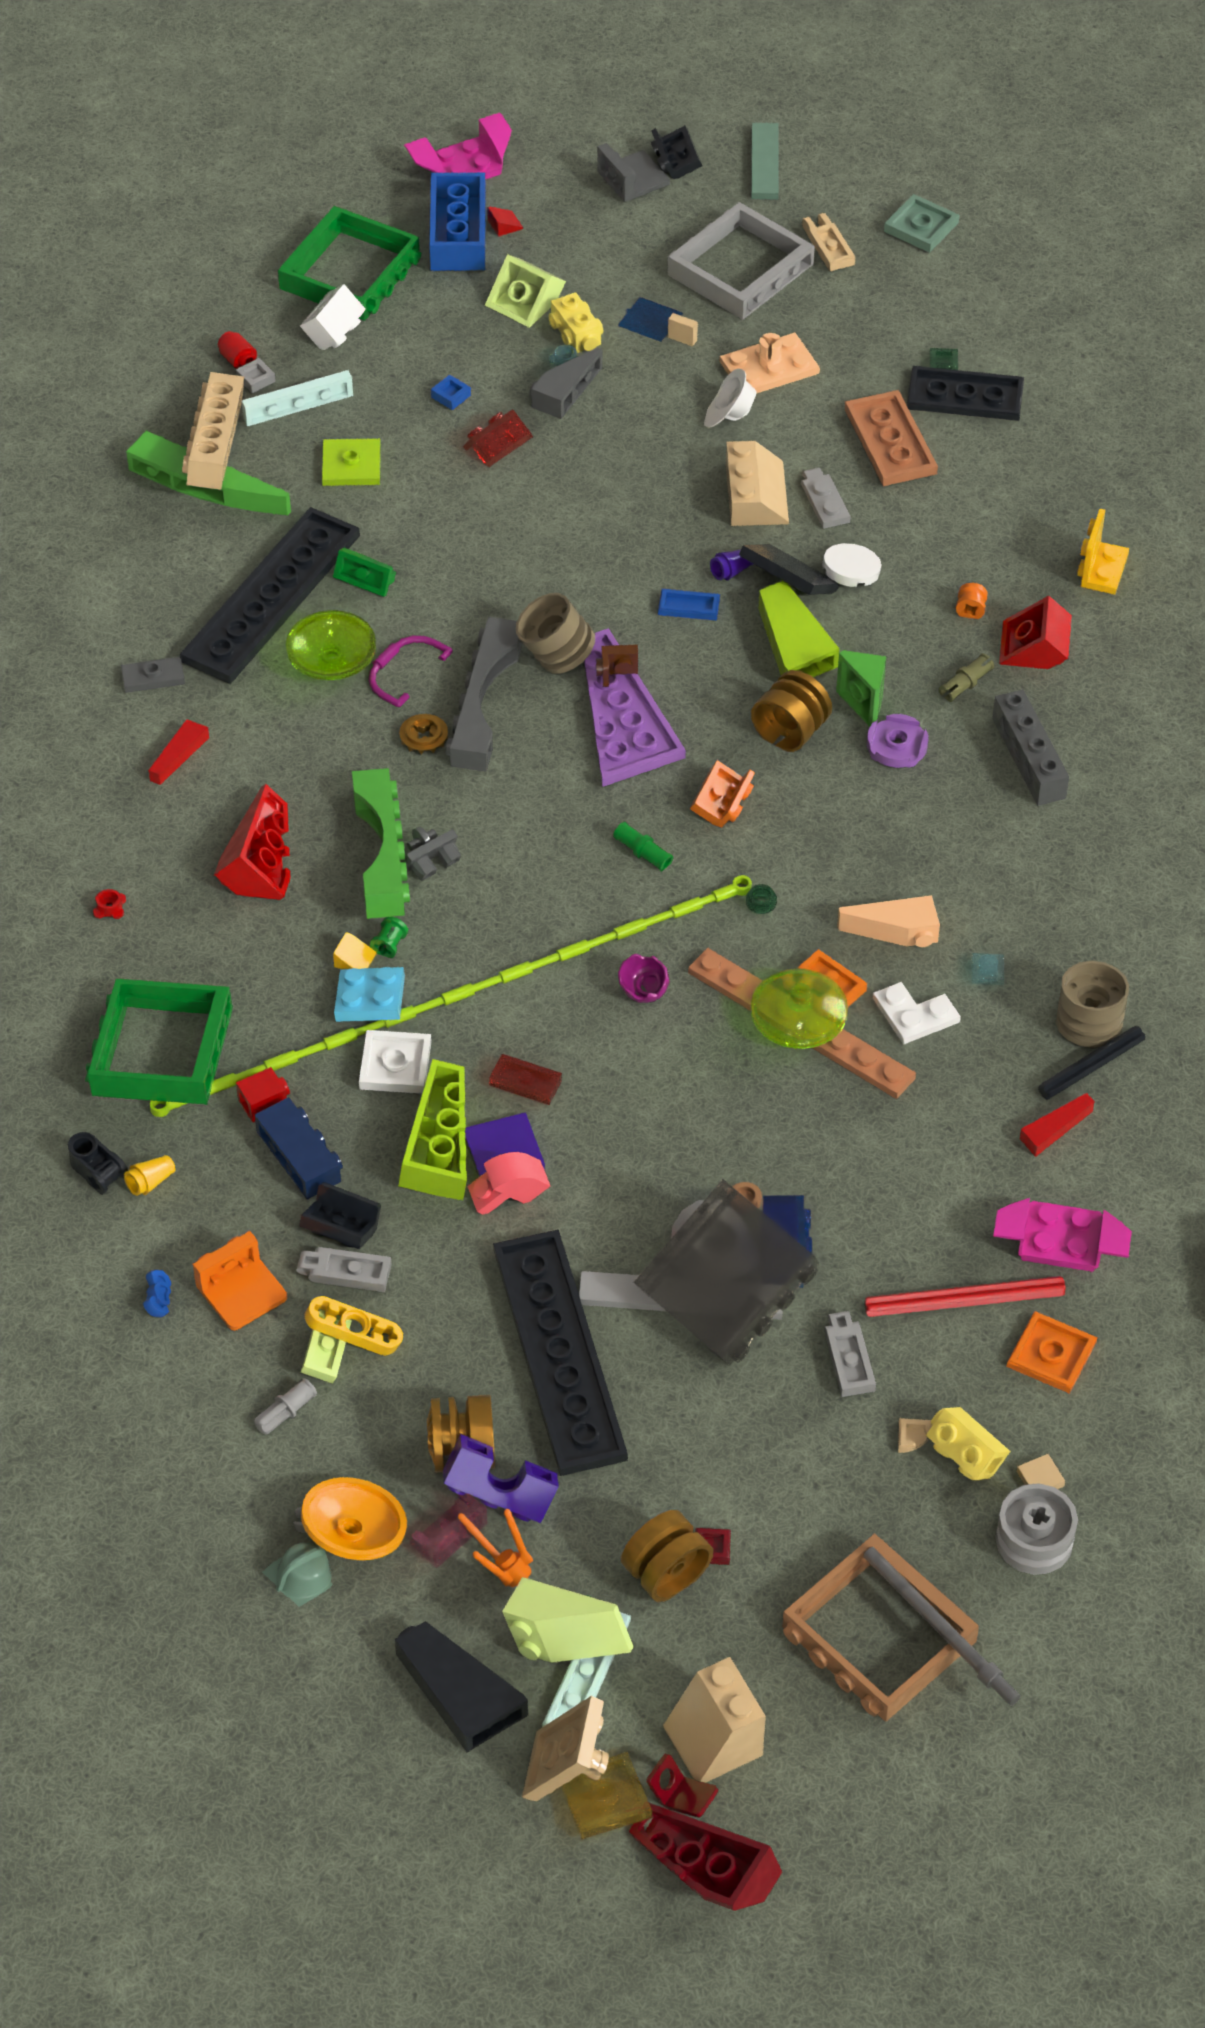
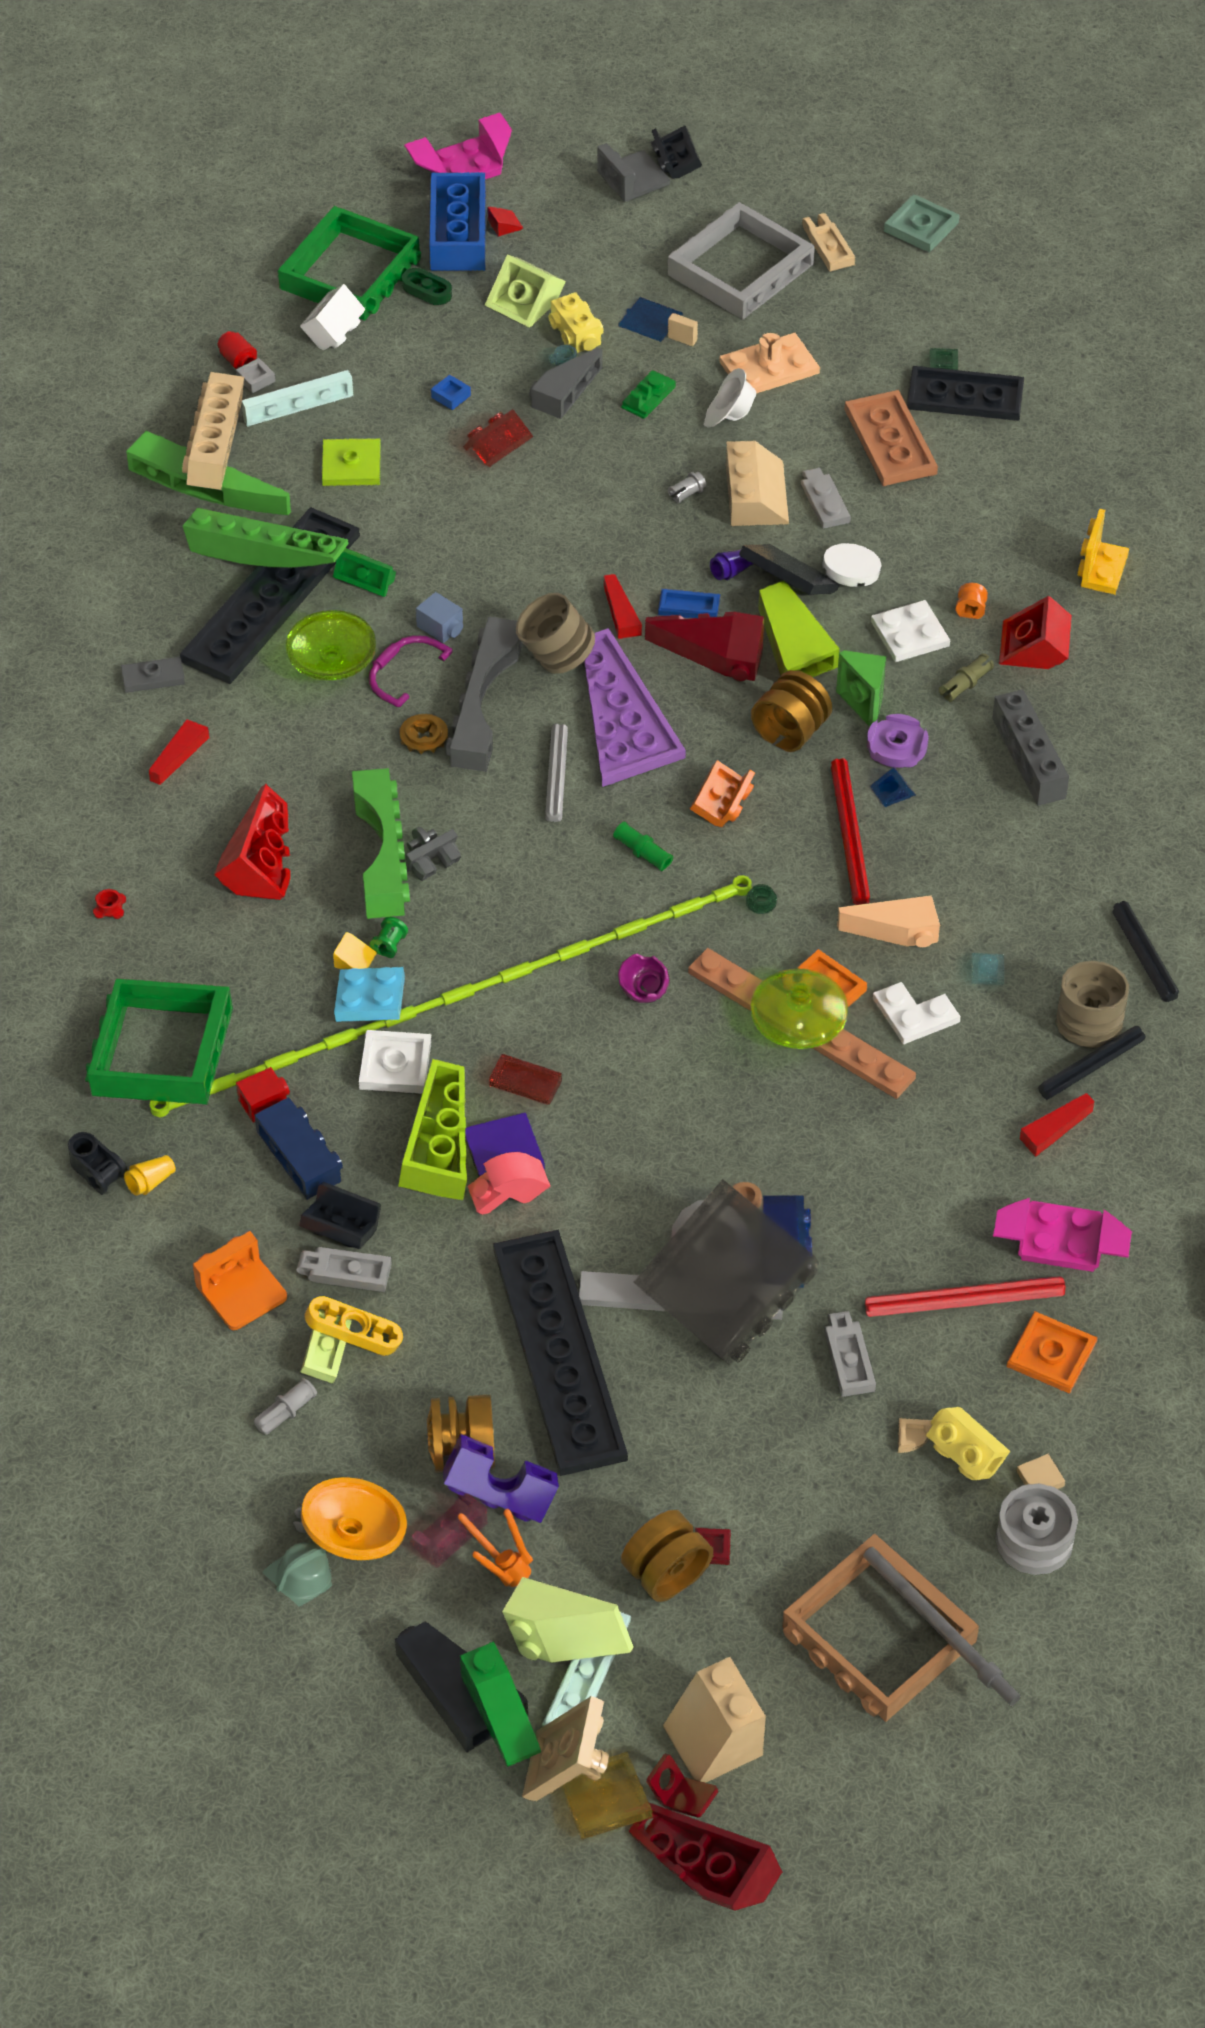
blue piece [143,1270,171,1318] -> none
reddish brown bracket [596,644,638,687] -> none
sand green tile [751,123,779,200] -> none
none -> bright green slope [183,508,349,567]
none -> dark green plate [402,268,452,305]
none -> sand blue brick [416,592,463,643]
none -> green slope [460,1641,541,1767]
none -> light grey axle [545,723,568,822]
none -> red piece [604,574,642,639]
none -> green plate [621,370,676,419]
none -> dark red wedge [645,612,764,681]
none -> light grey pin [668,472,706,503]
none -> red axle [831,758,870,905]
none -> clear blue slope [870,767,916,807]
none -> white plate [871,600,950,662]
none -> black axle [1112,901,1179,1002]

